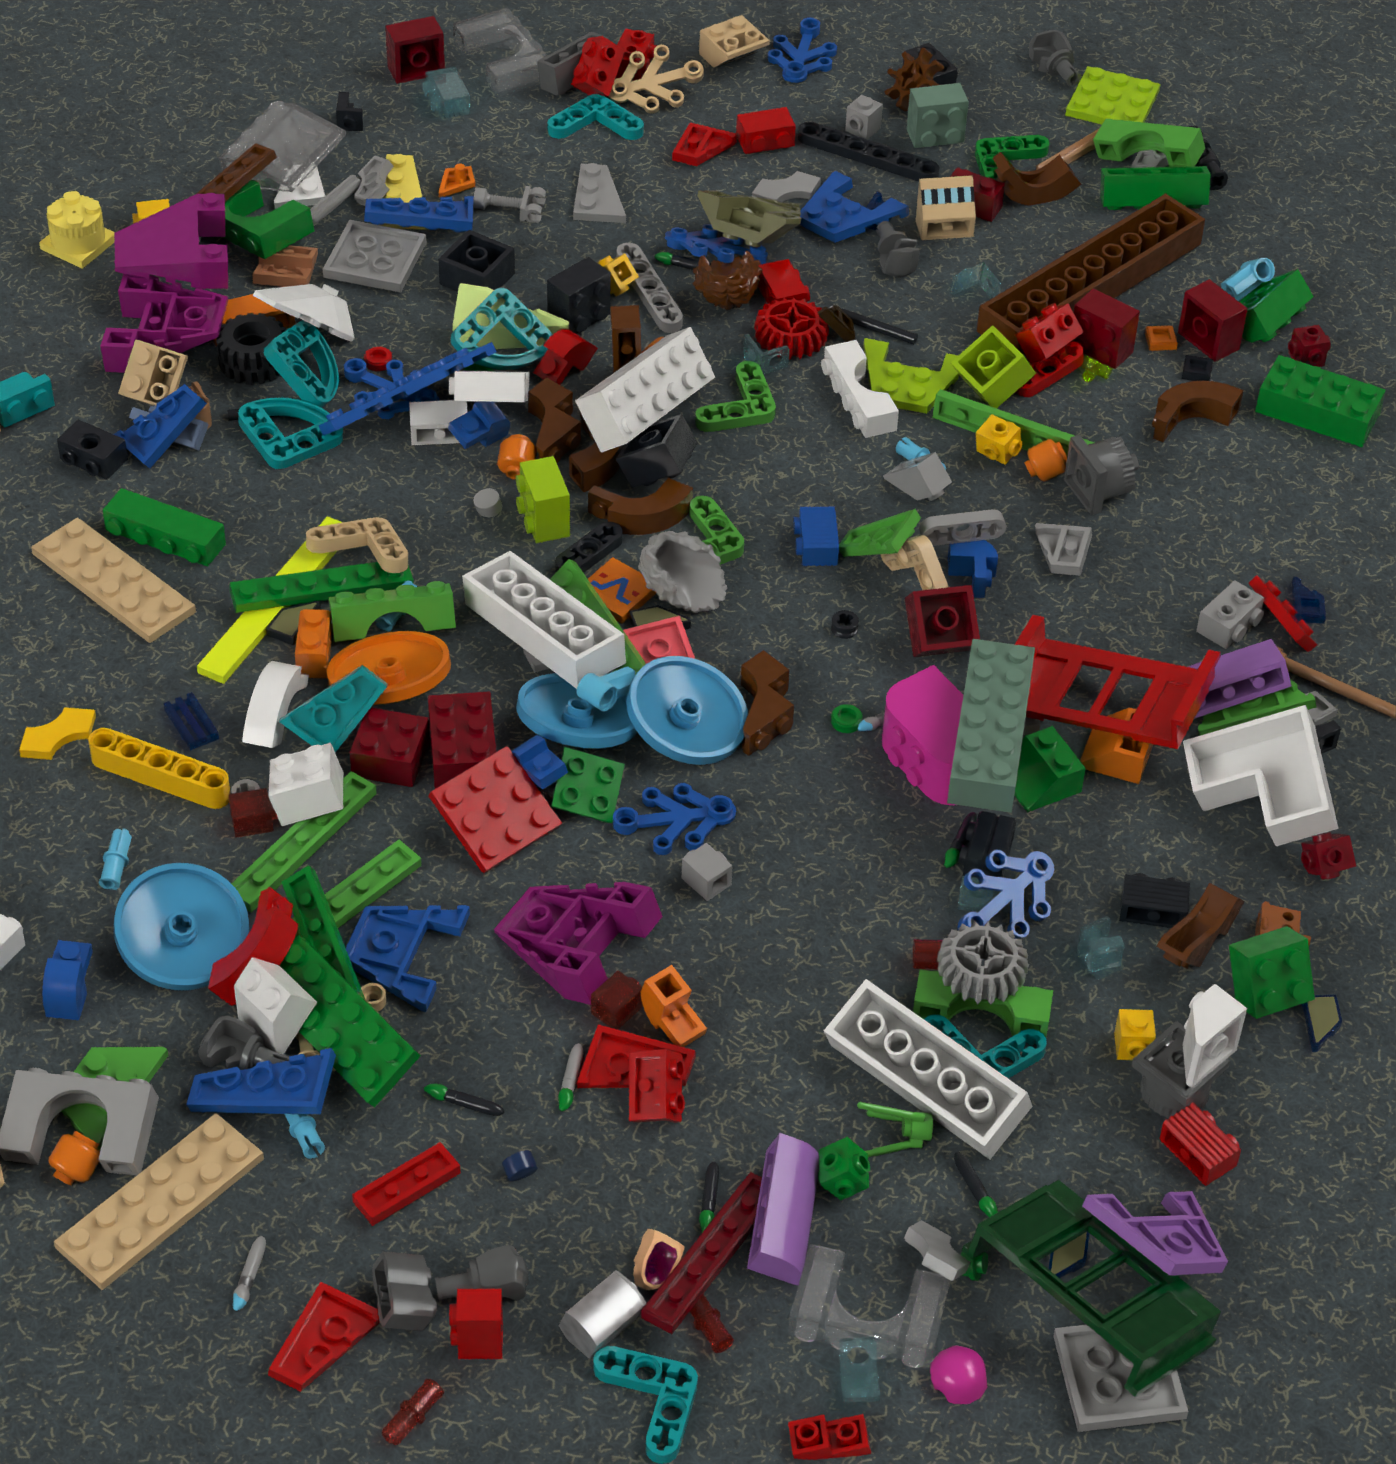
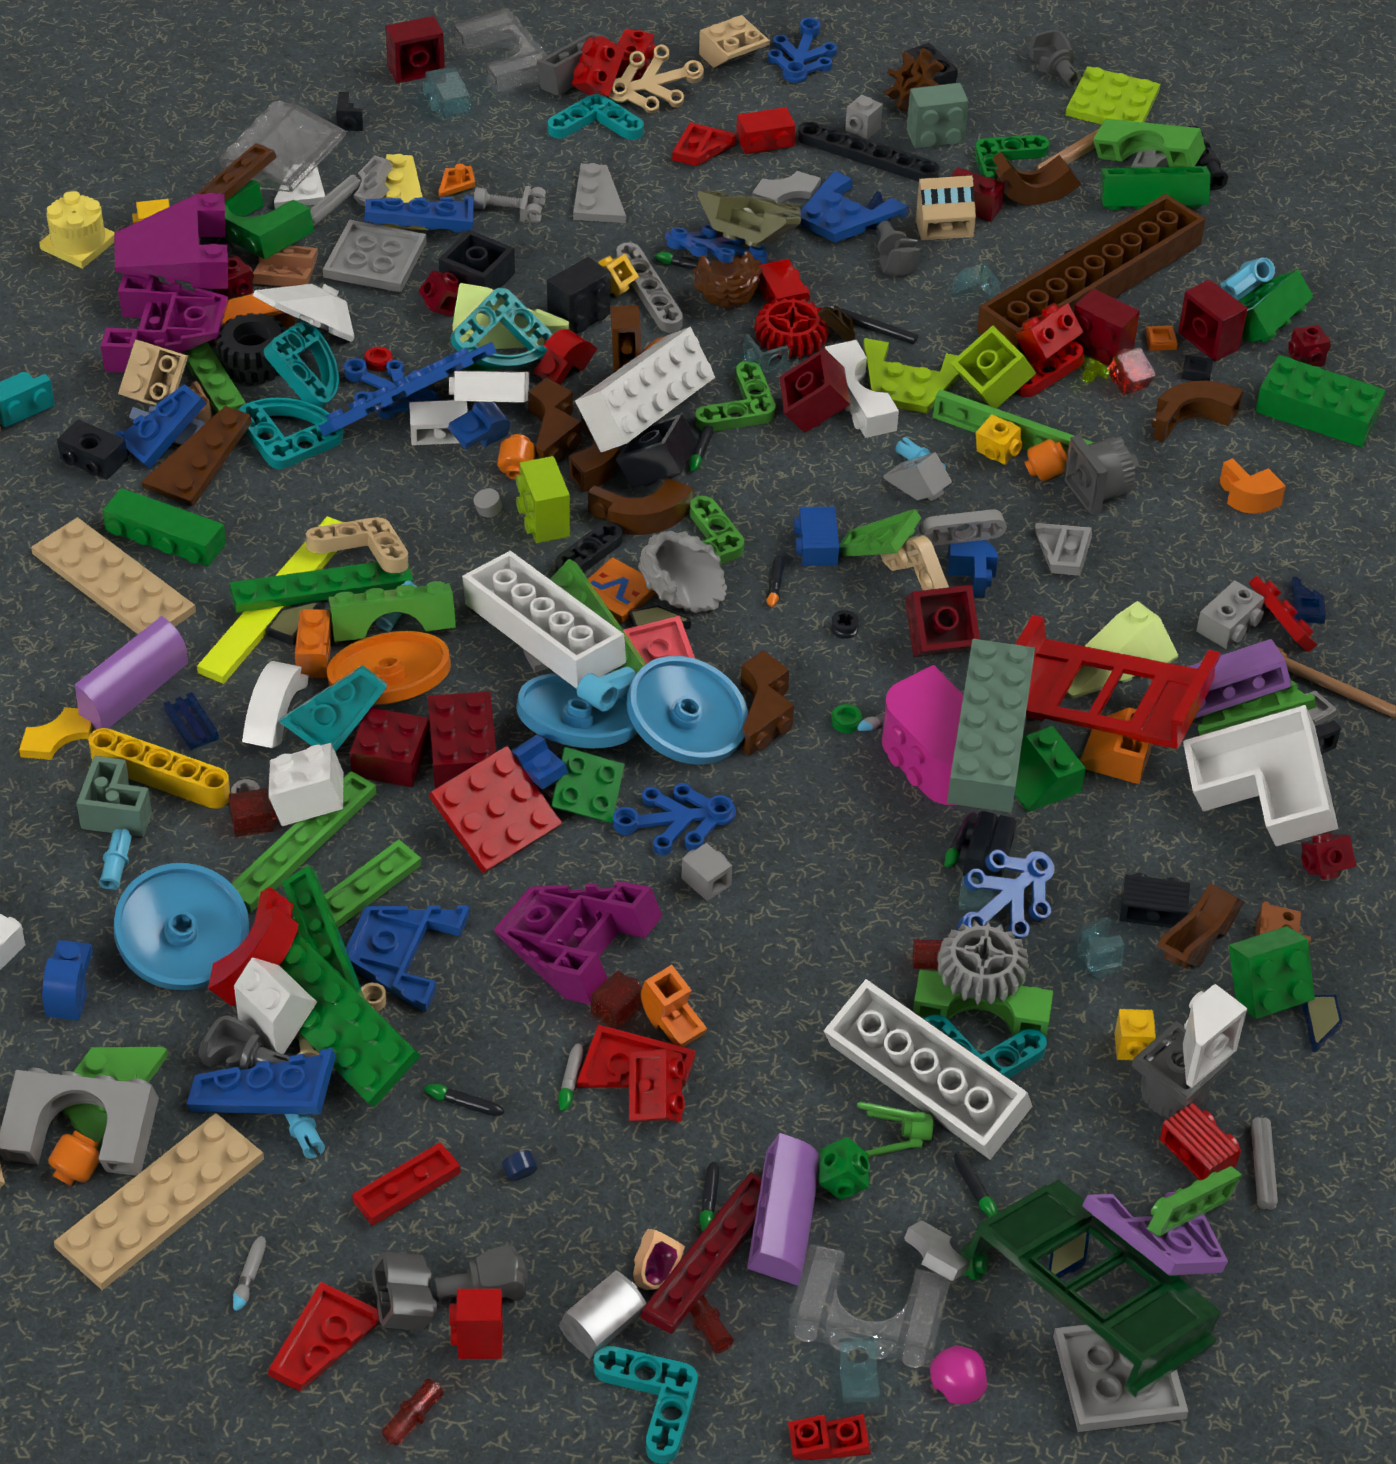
none -> medium lavender brick [75,616,188,729]
none -> sand green brick [76,756,152,837]
none -> reddish brown wing [141,406,252,507]
none -> bright green plate [182,342,246,414]
none -> dark red brick [215,256,254,300]
none -> dark red brick [418,270,459,317]
none -> black piece [689,426,714,472]
none -> black piece [766,555,784,607]
none -> dark red brick [779,348,850,433]
none -> yellowish green wedge [1066,601,1178,699]
none -> clear red brick [1108,347,1156,396]
none -> bright green plate [1147,1166,1242,1237]
none -> orange brick [1220,458,1286,514]
none -> light grey axle [1251,1117,1278,1210]

